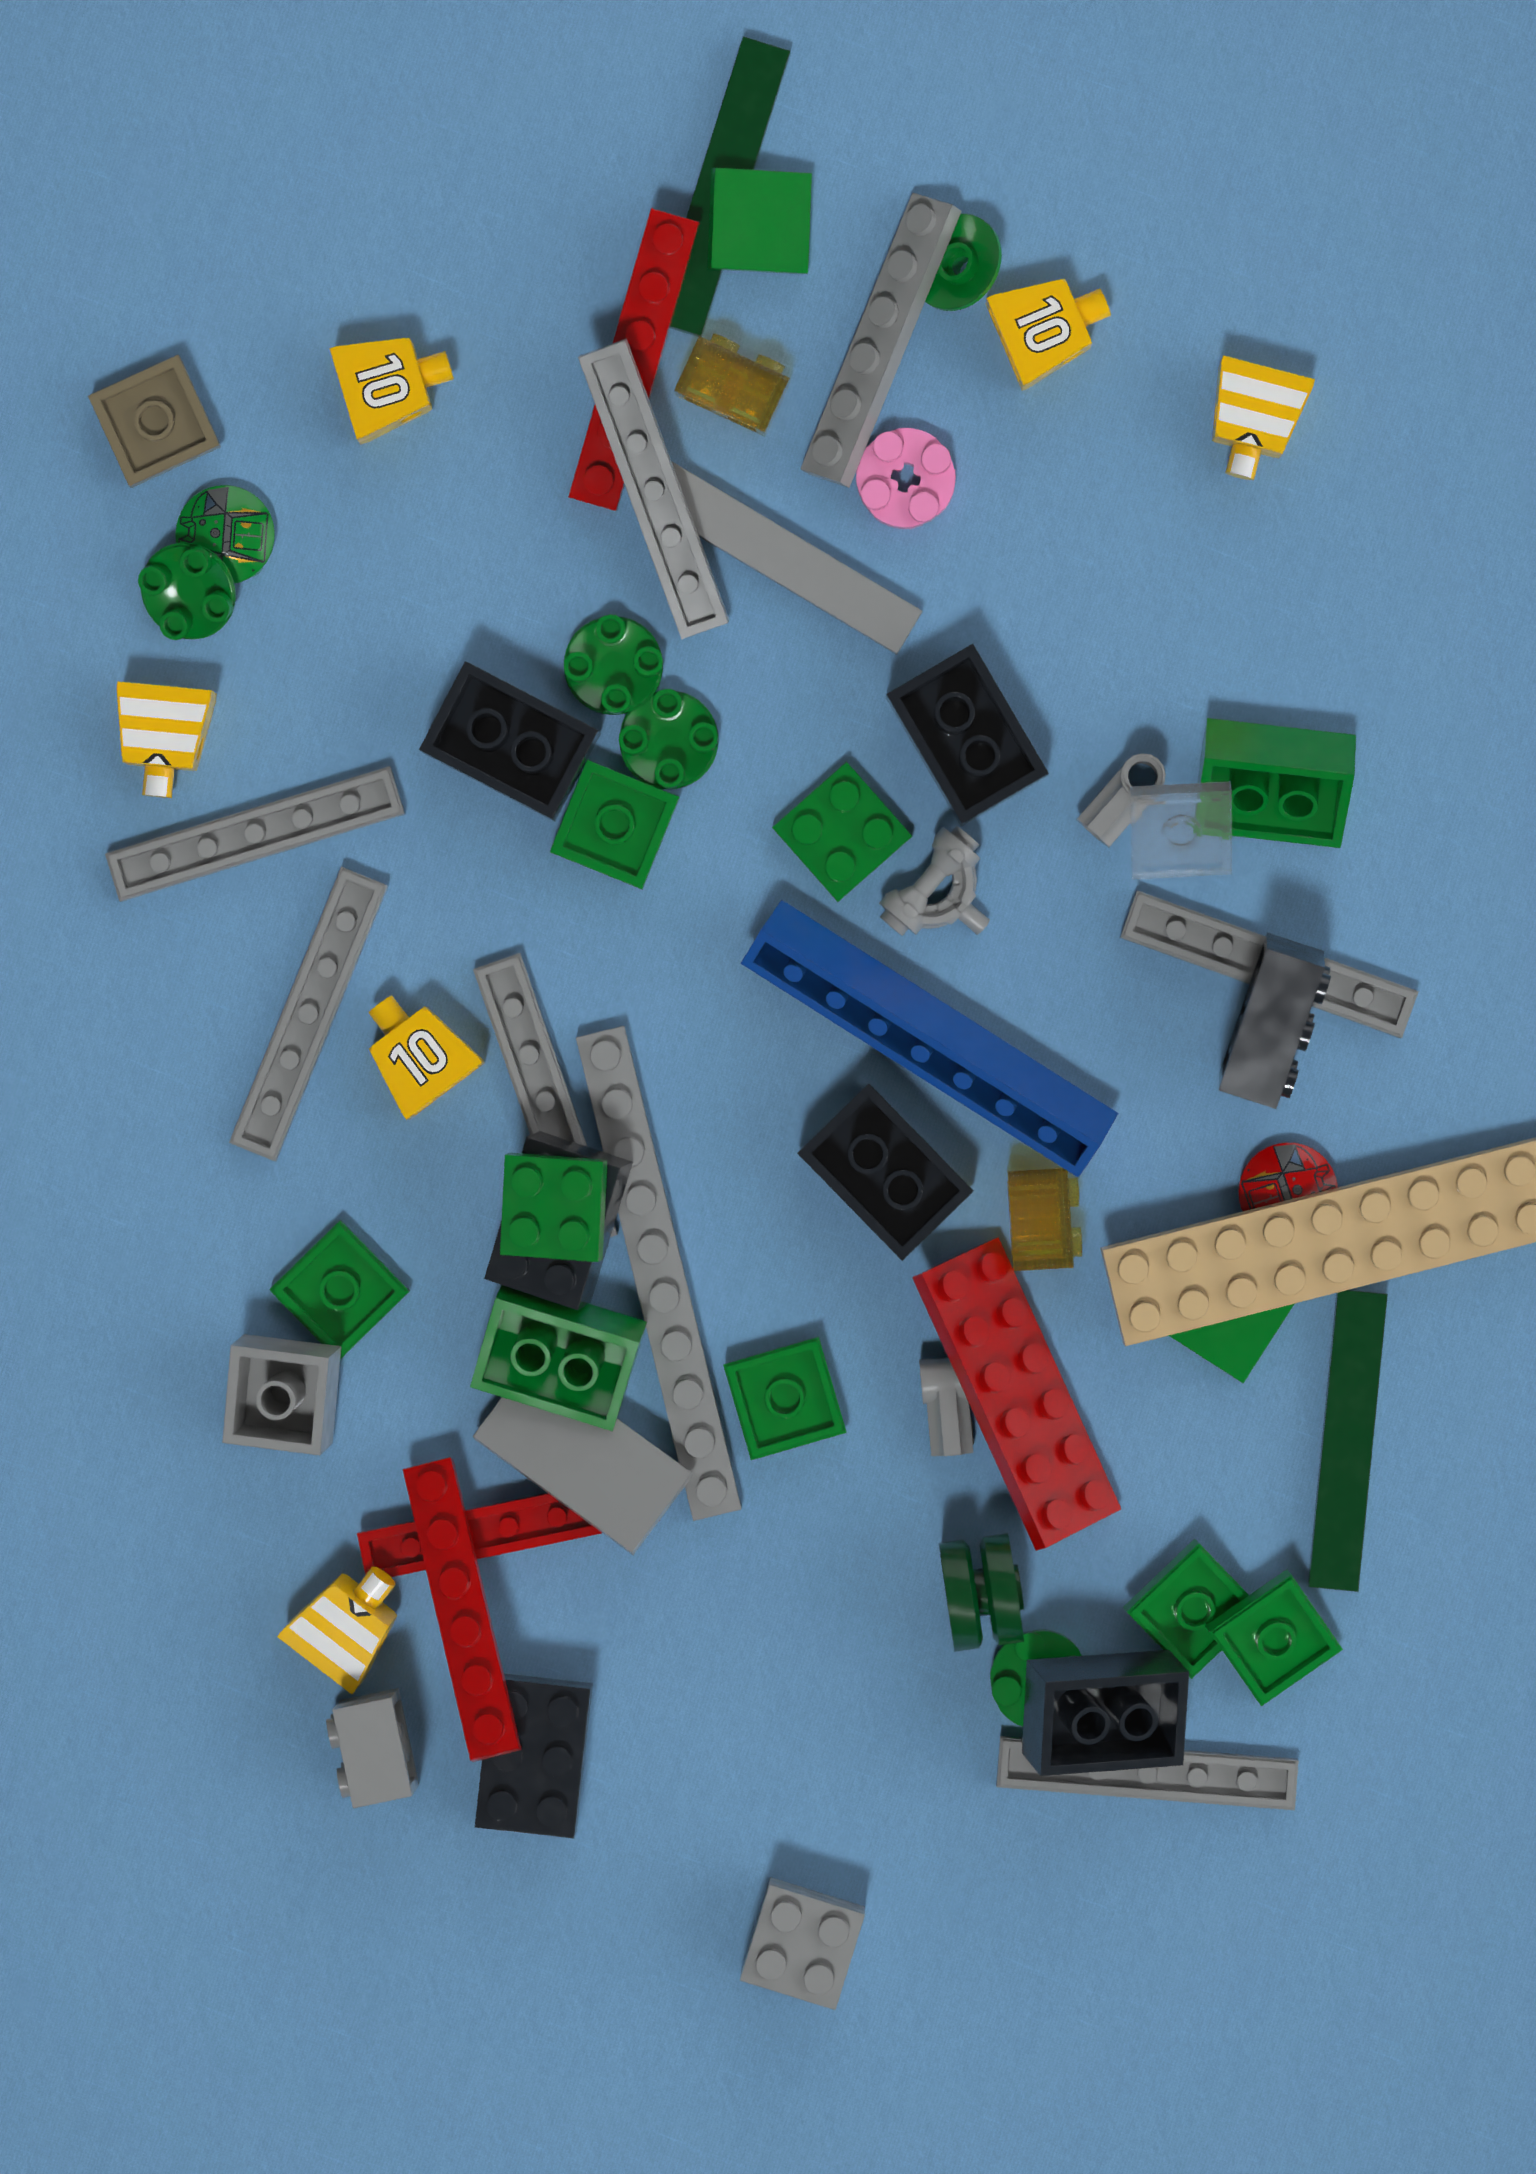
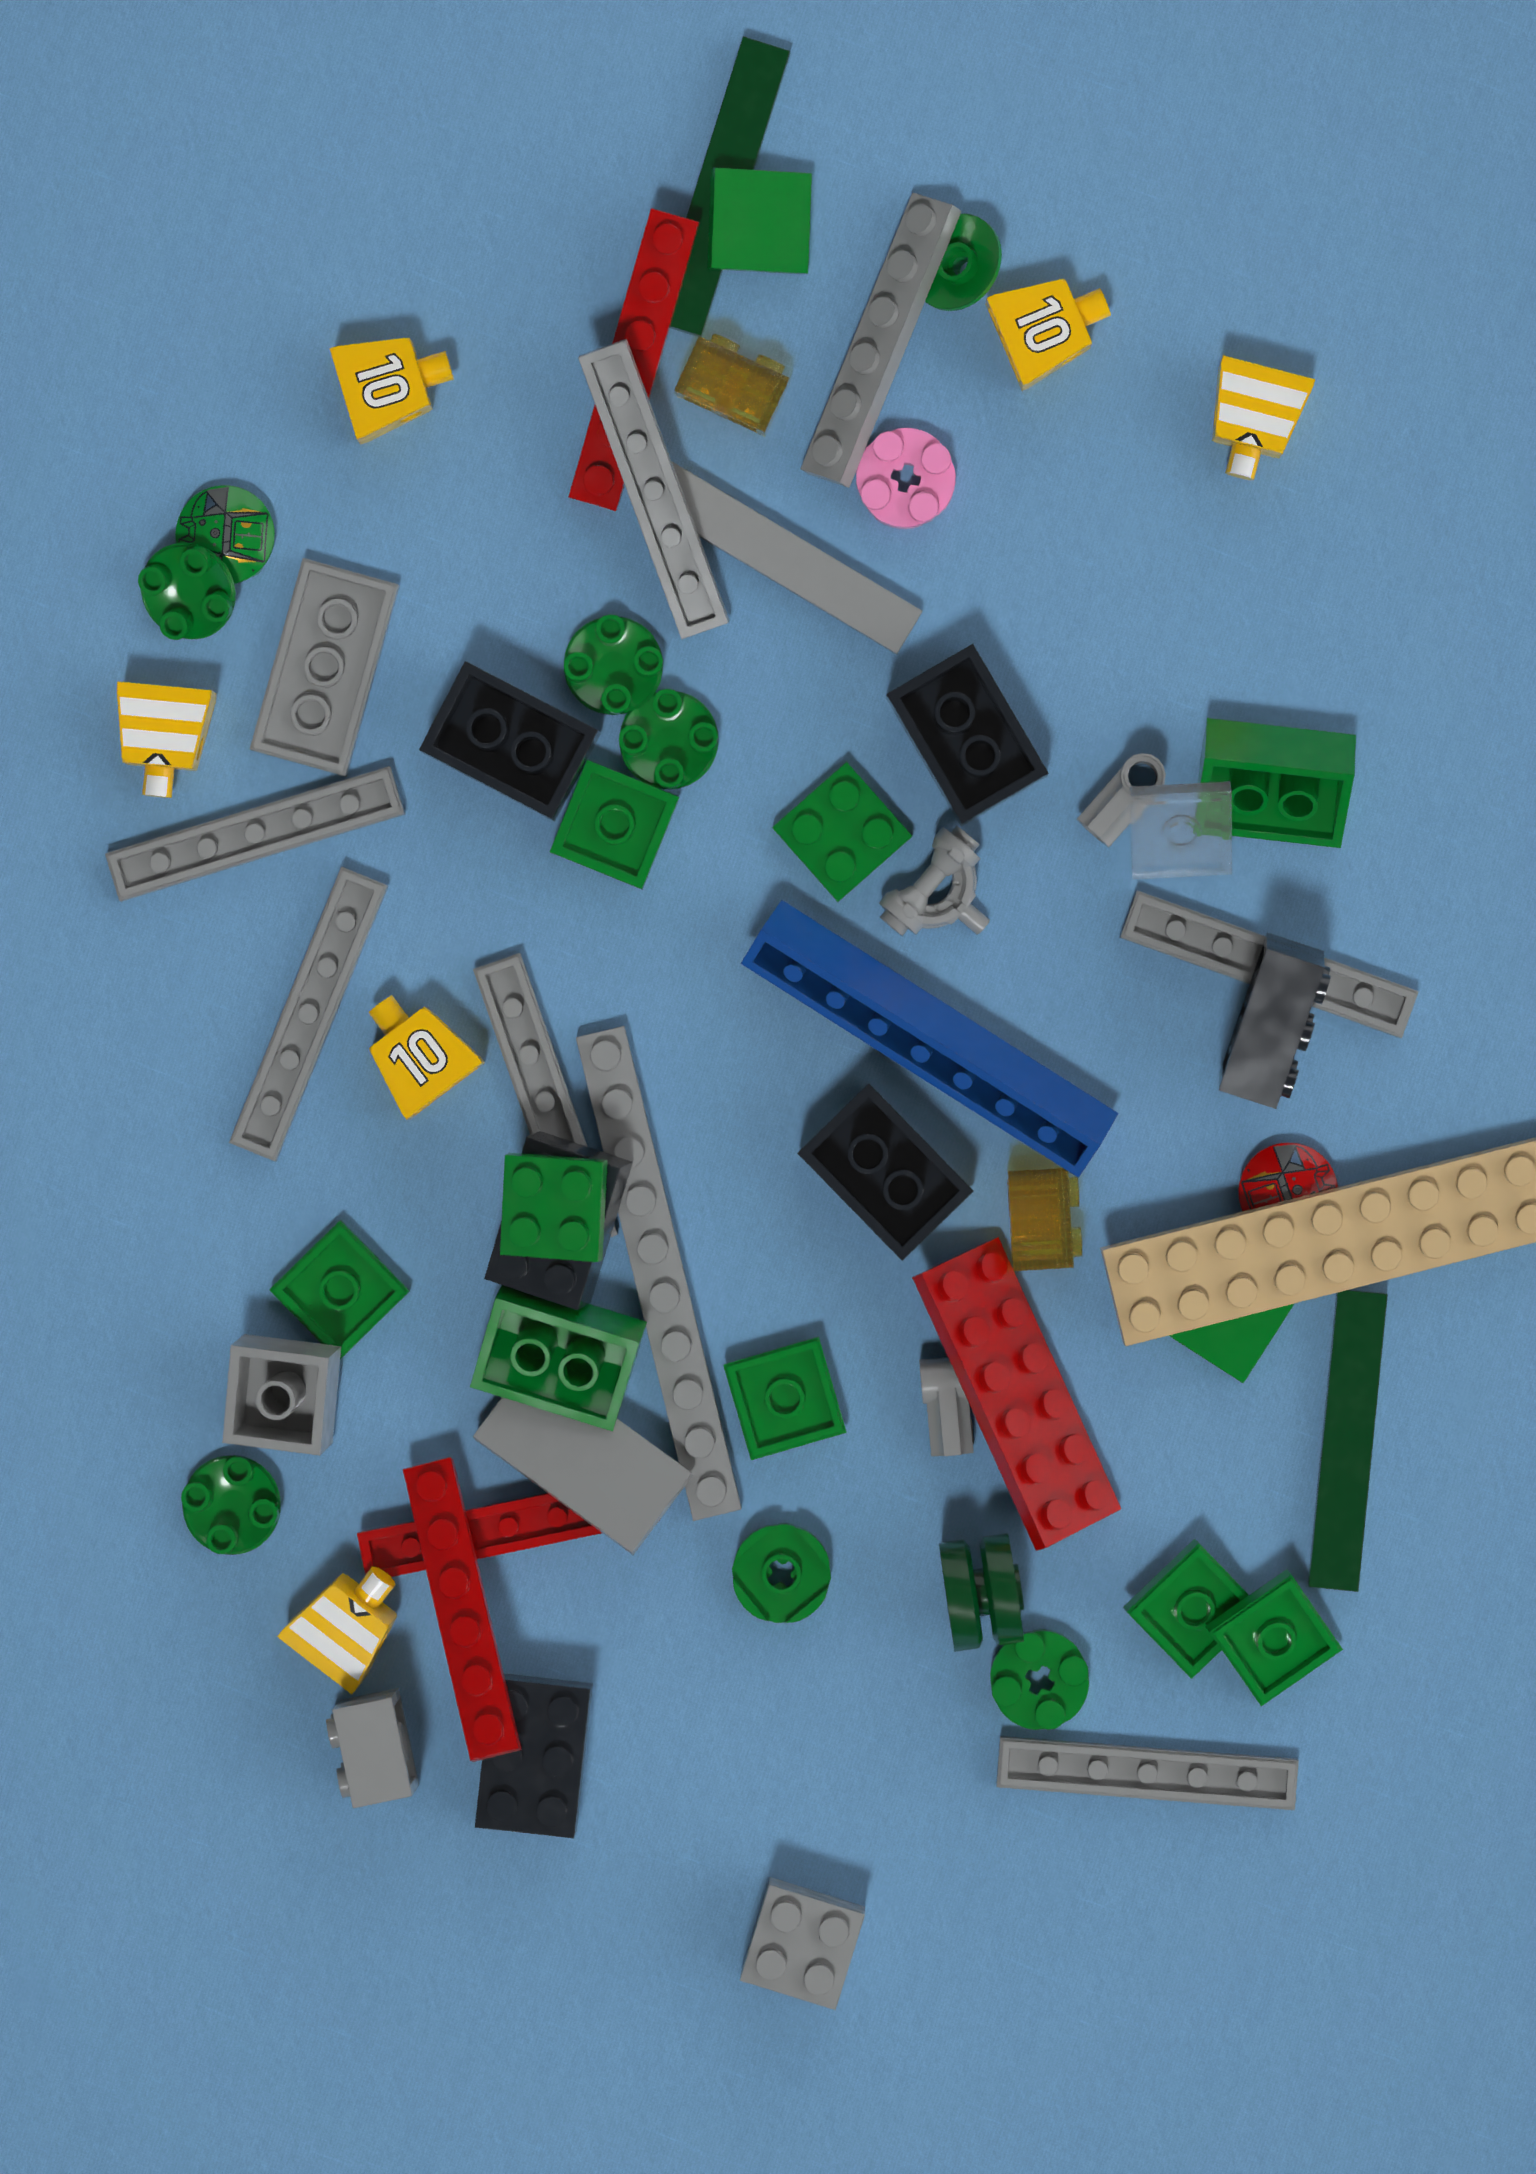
dark tan plate [88,355,221,488] -> none
black brick [1022,1650,1189,1776] -> none
none -> green dish [181,1455,281,1555]
none -> light grey tile [250,558,400,777]
none -> green plate [732,1523,831,1623]

